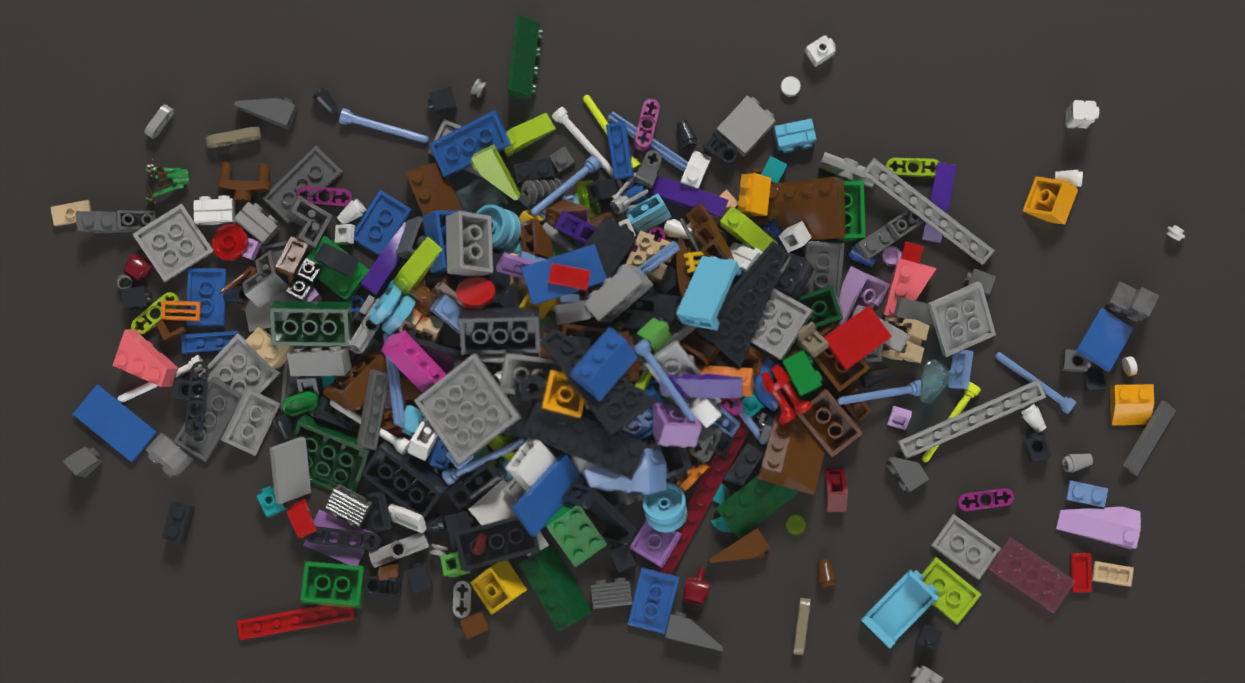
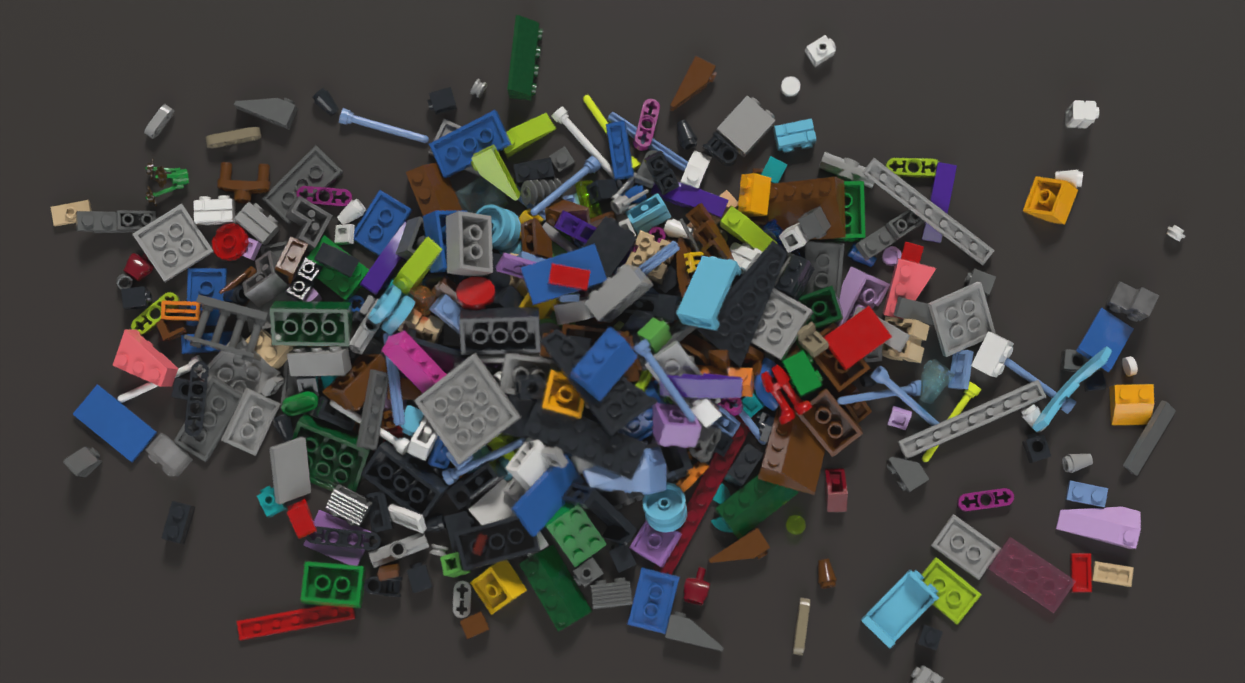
none -> dark grey fence [184,295,271,362]
none -> light grey tile [261,375,285,397]
none -> light grey plate [541,447,568,468]
none -> dark grey brick [573,557,604,587]
none -> black slope [644,150,679,195]
none -> reddish brown slope [670,56,717,111]
none -> reddish brown slope [709,350,730,373]
none -> dark grey brick [798,206,831,240]
none -> medium blue piece [871,366,939,426]
none -> white brick [971,331,1014,378]
none -> medium azure tile [1032,347,1112,432]

